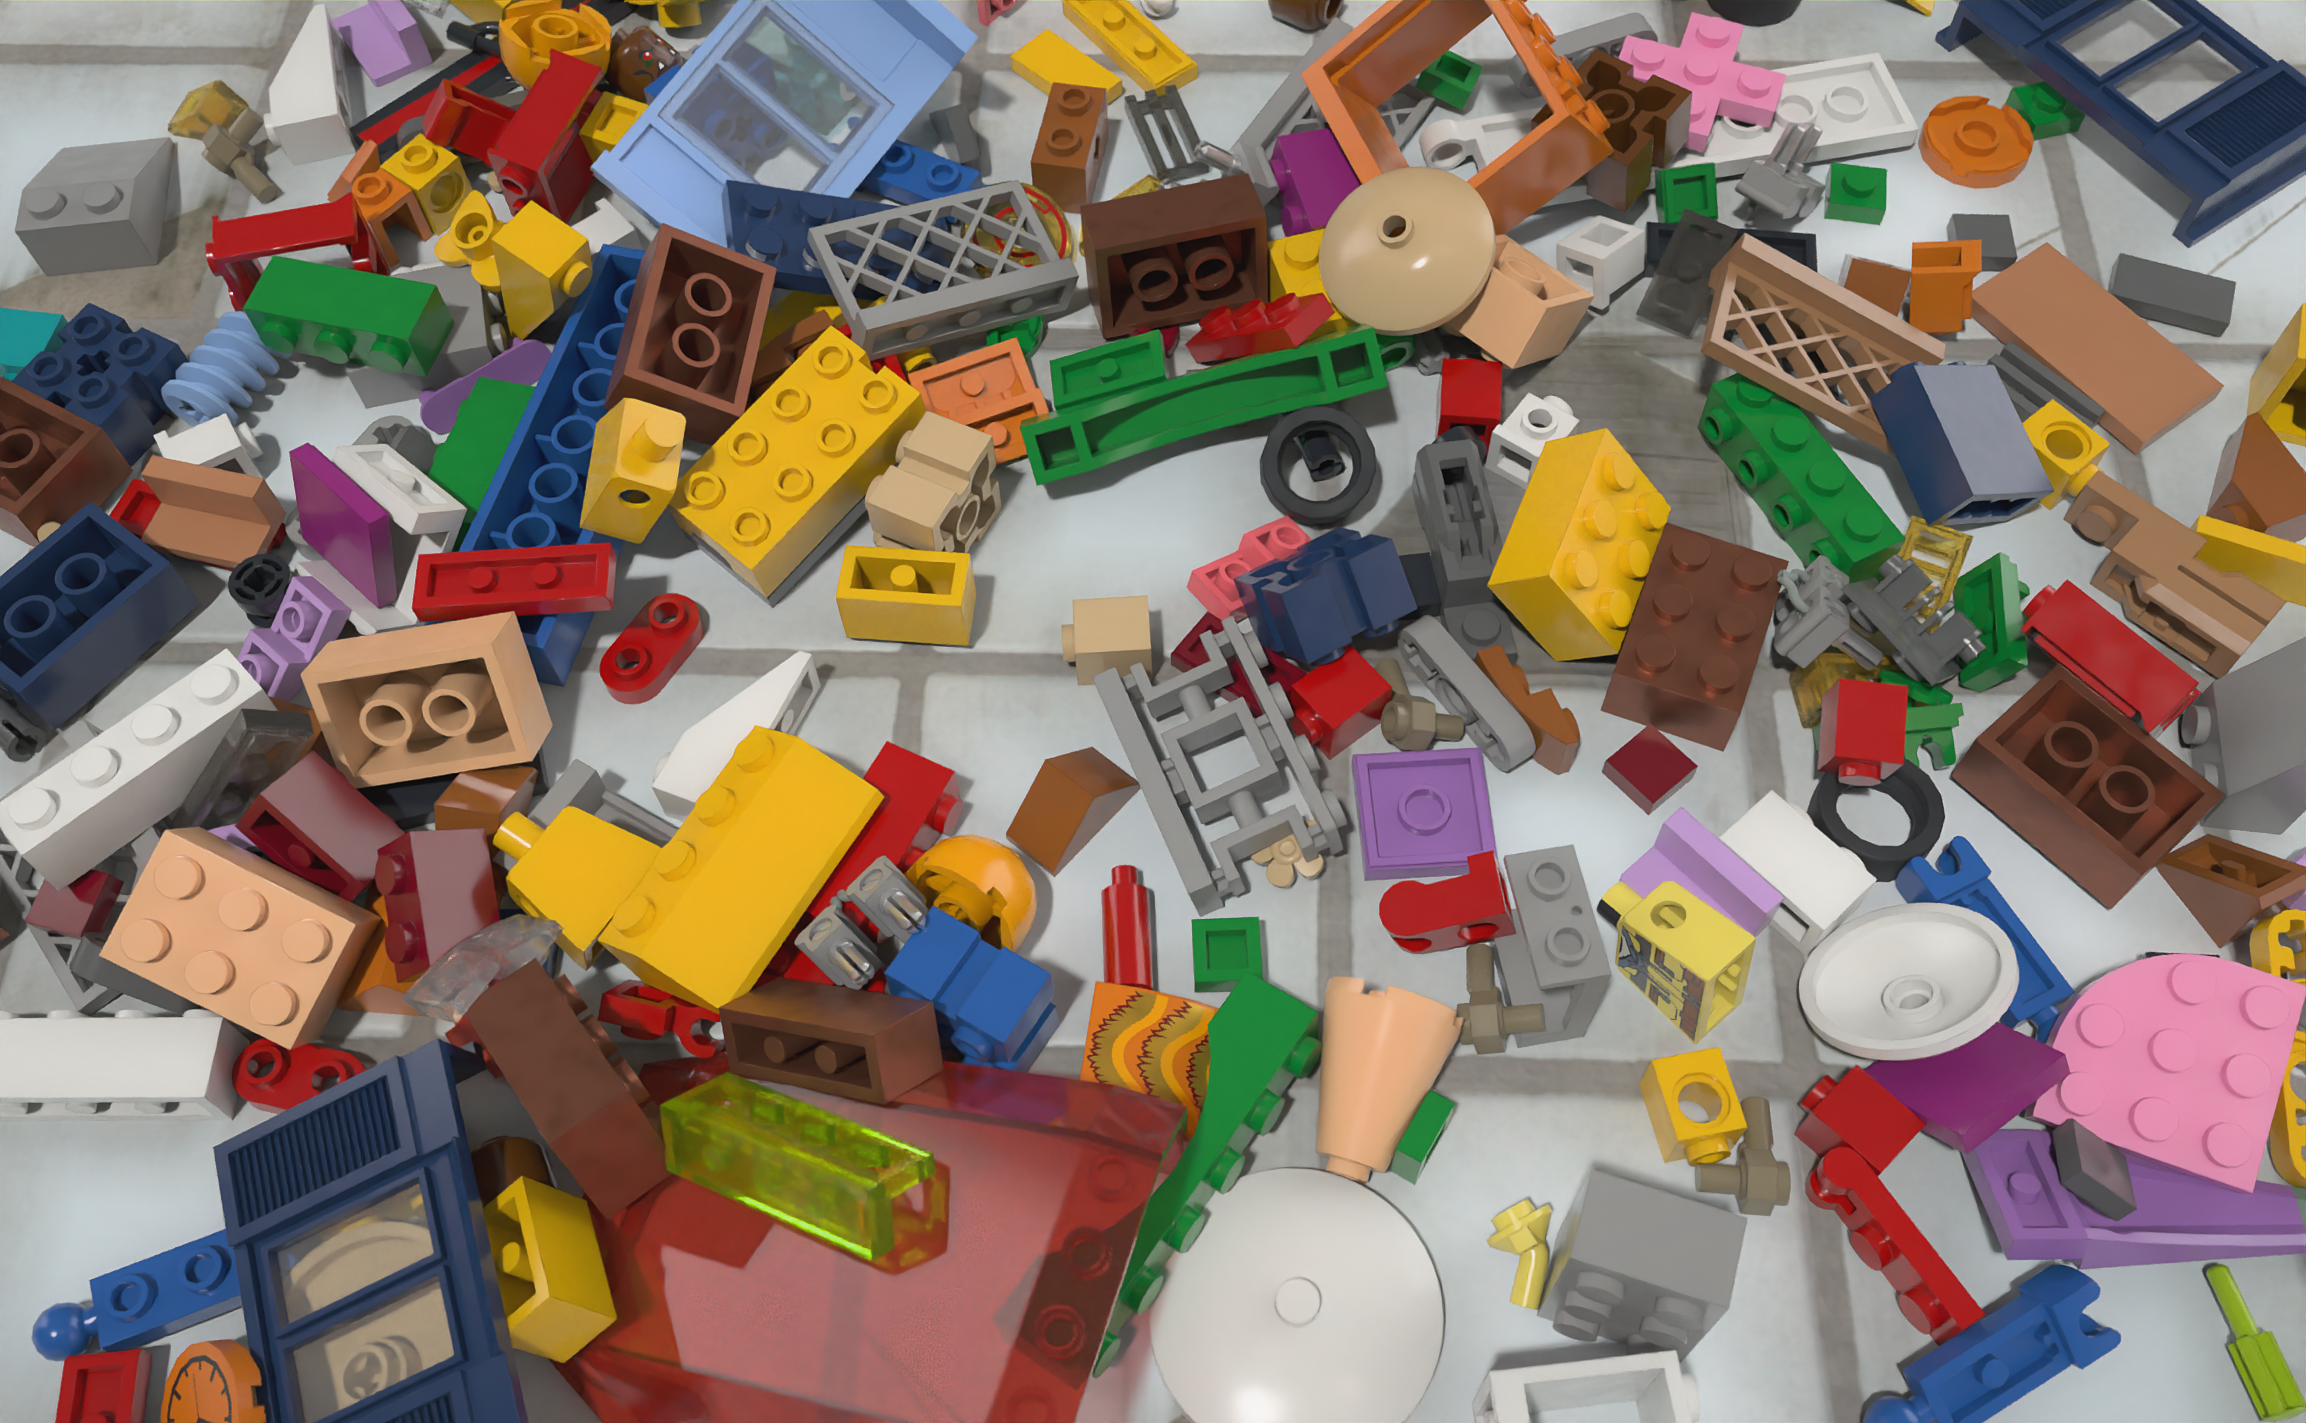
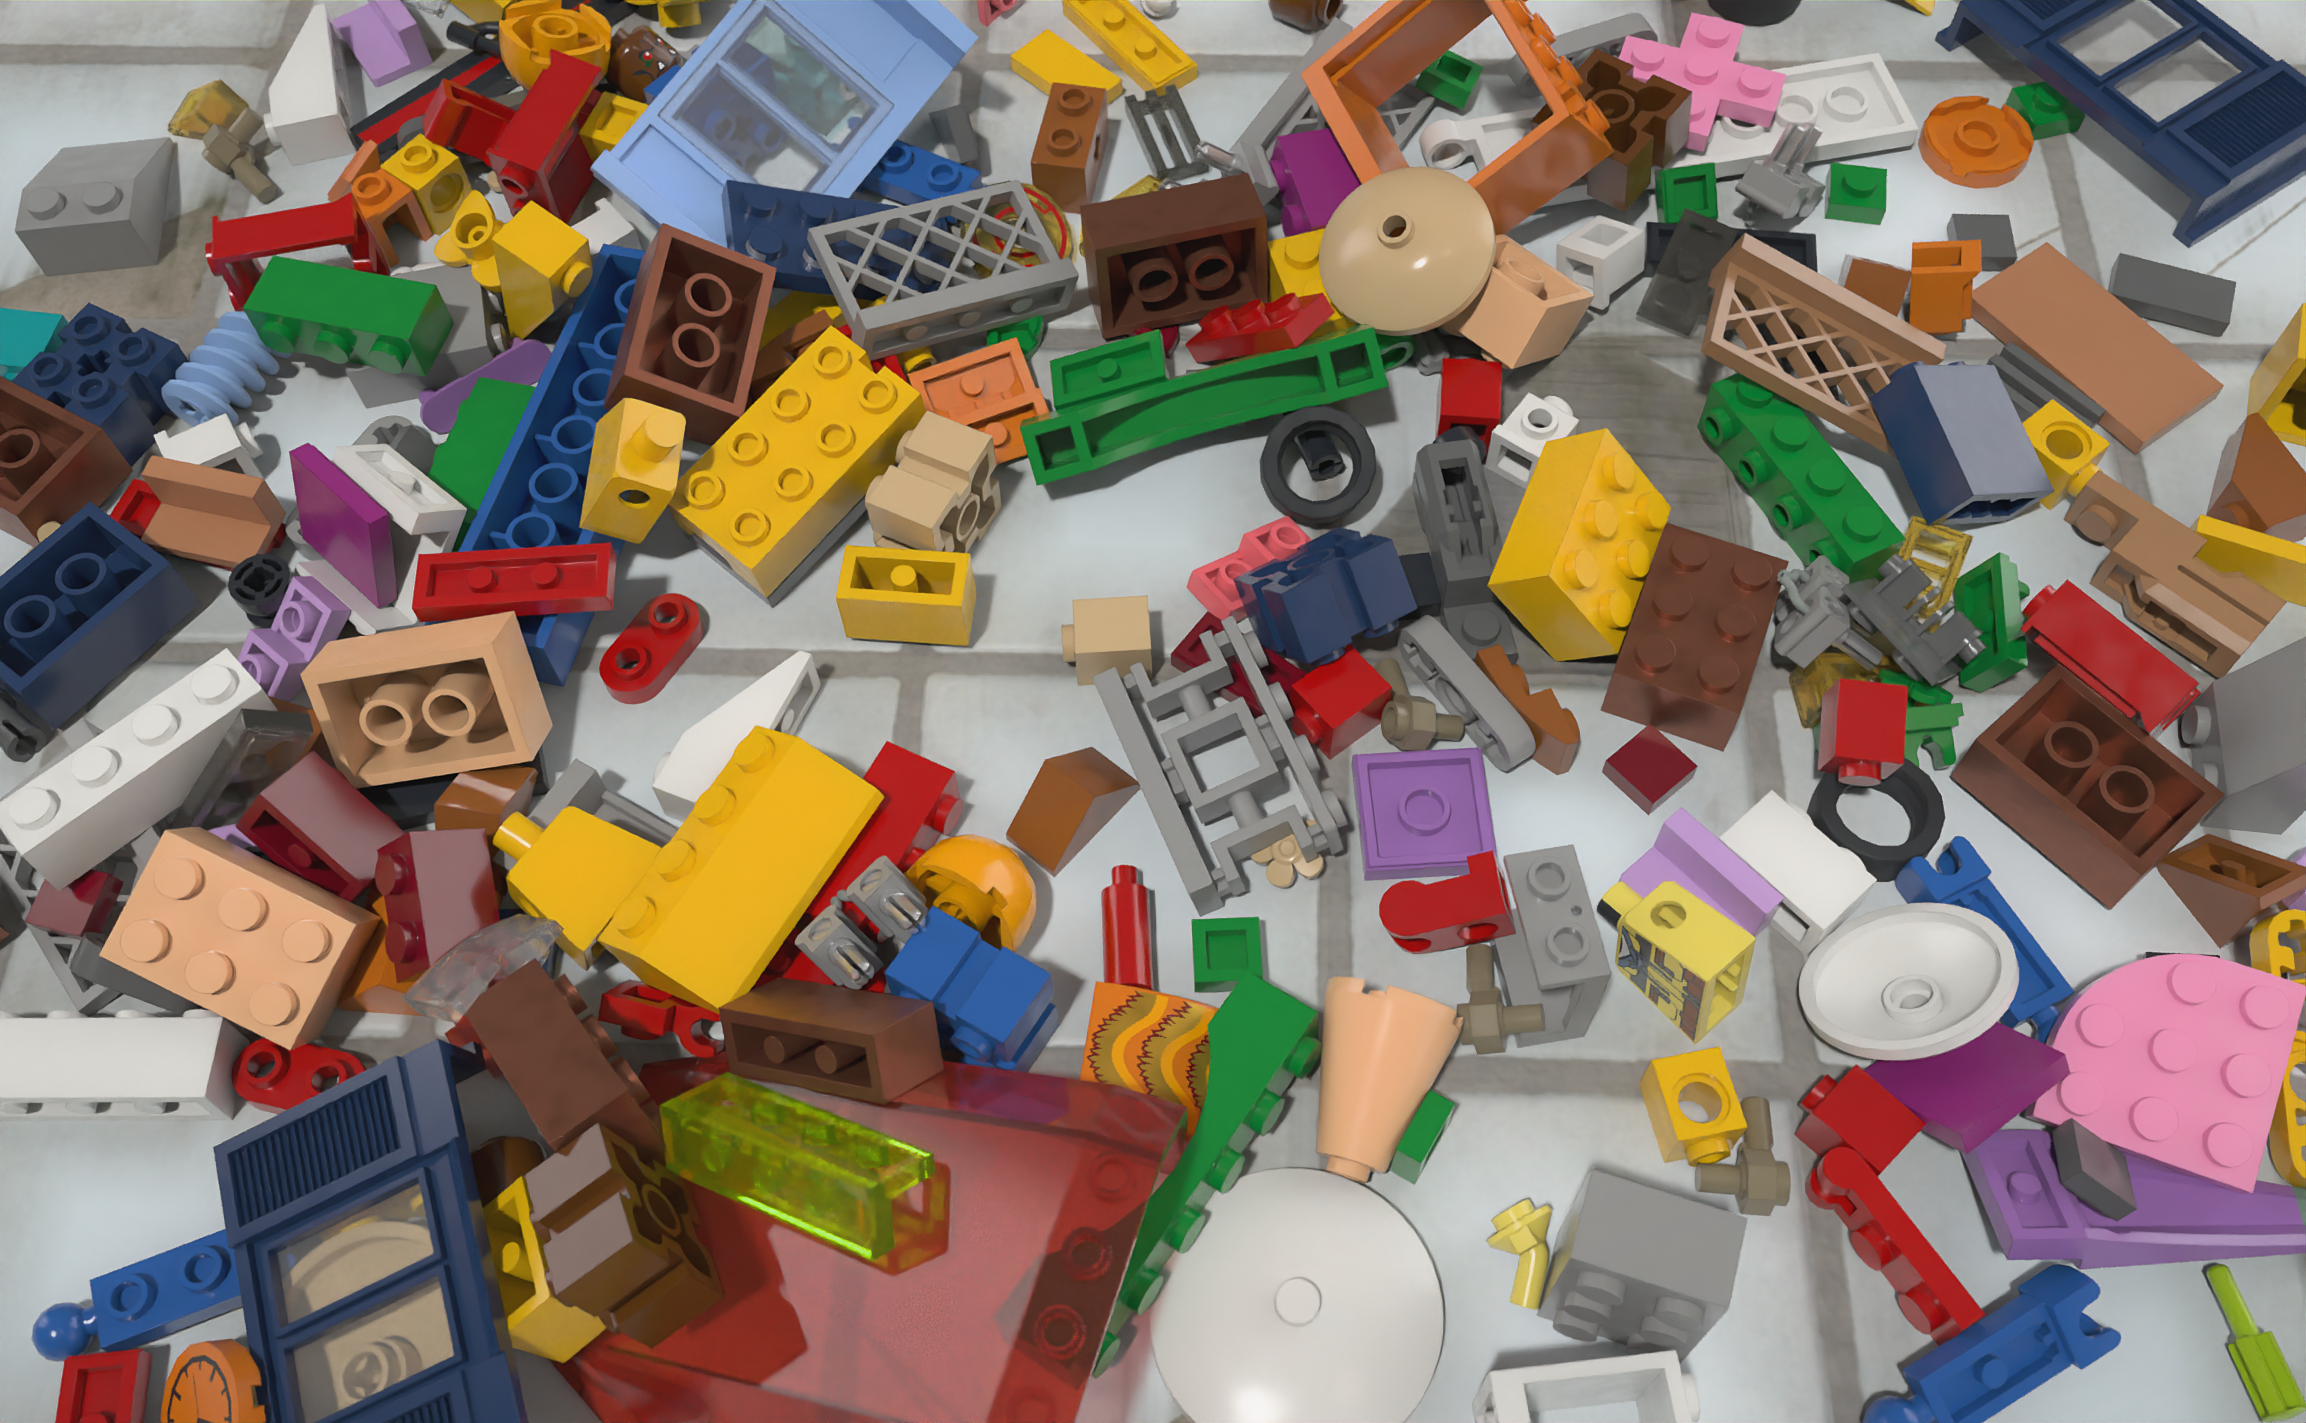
none -> reddish brown brick [525,1123,725,1349]

